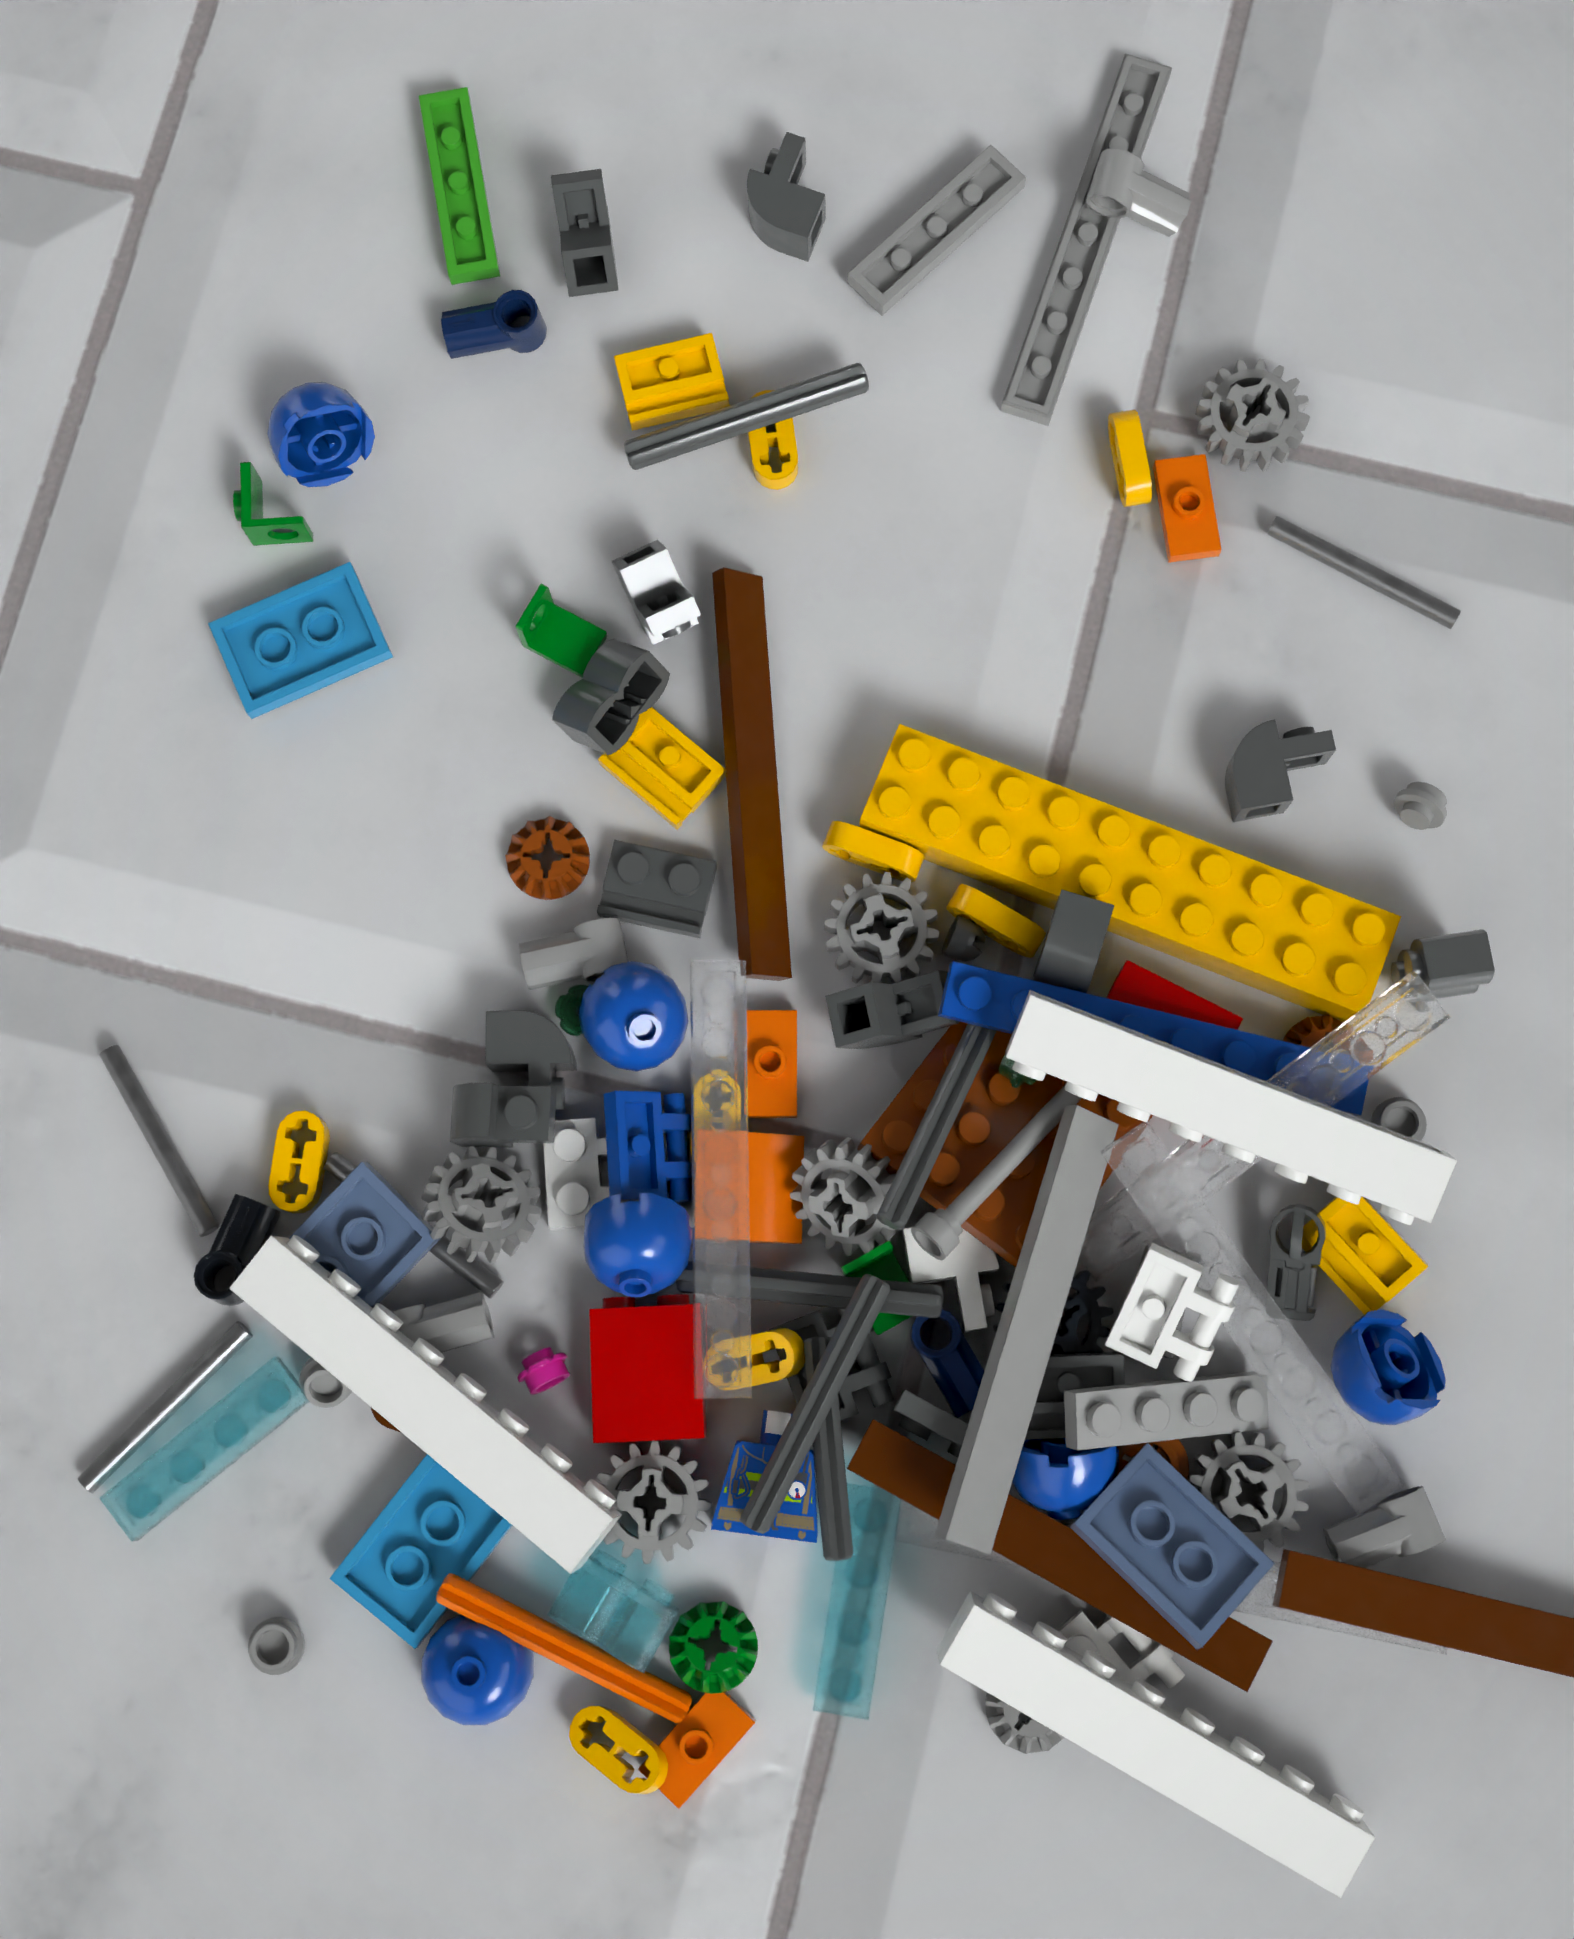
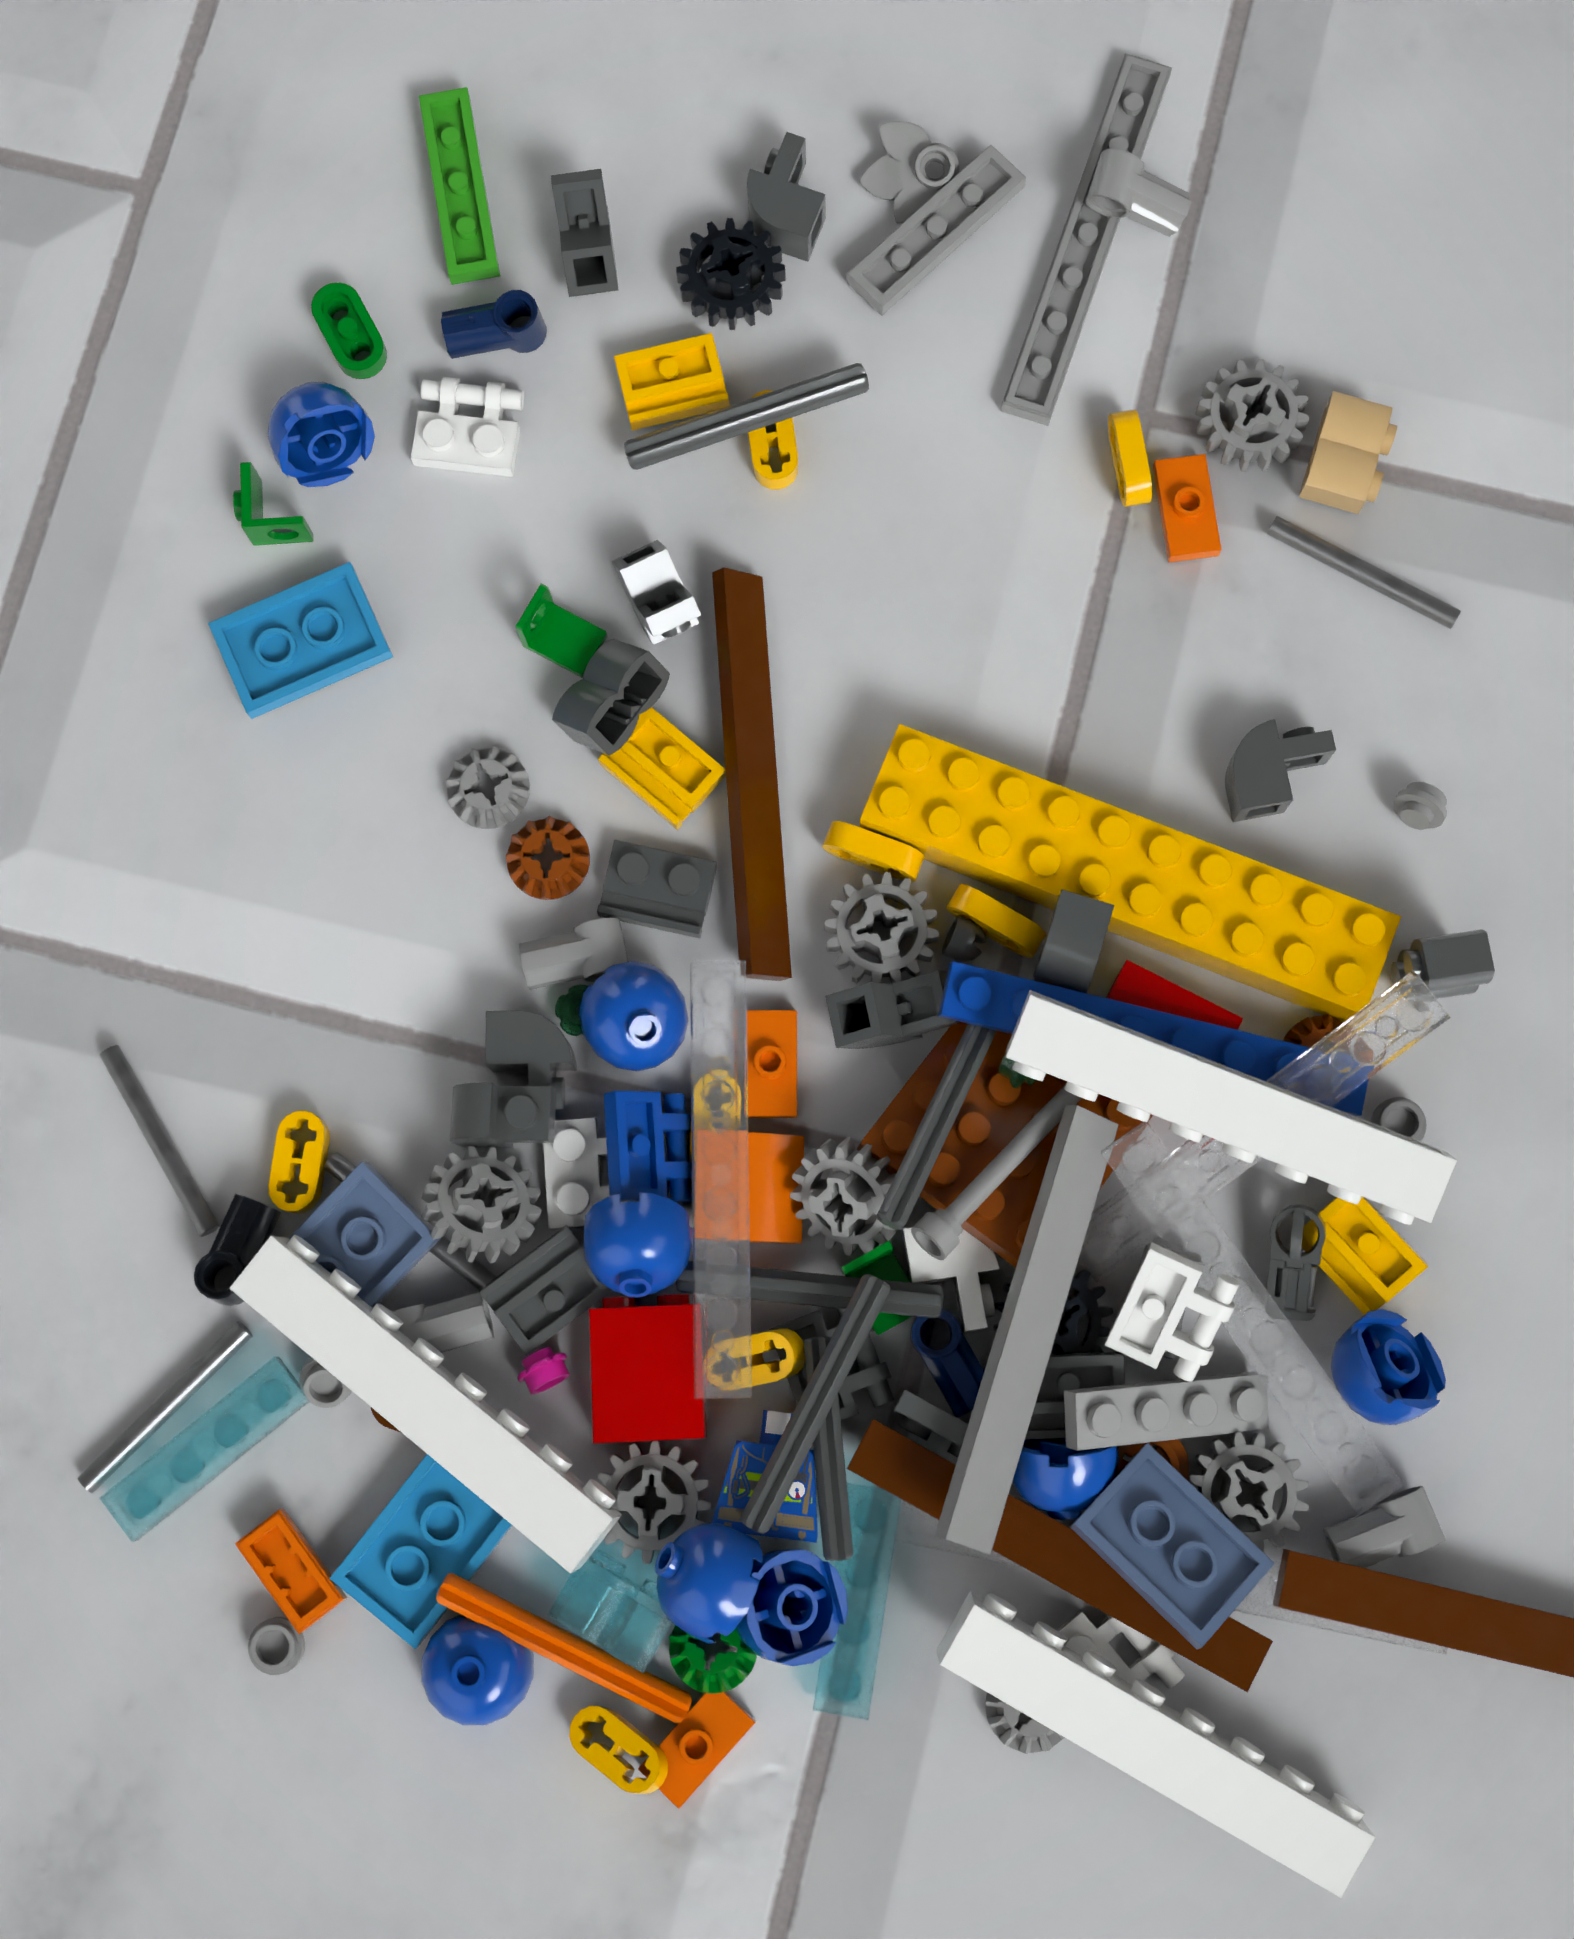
none -> orange plate [235,1508,348,1634]
none -> green plate [311,283,387,379]
none -> white plate [411,376,524,477]
none -> light grey gear [446,746,530,829]
none -> dark grey plate [479,1225,613,1356]
none -> blue cylinder [655,1523,763,1644]
none -> black gear [676,218,786,330]
none -> blue cylinder [736,1549,848,1666]
none -> light grey plate [860,121,959,223]
none -> tan brick [1299,391,1397,514]

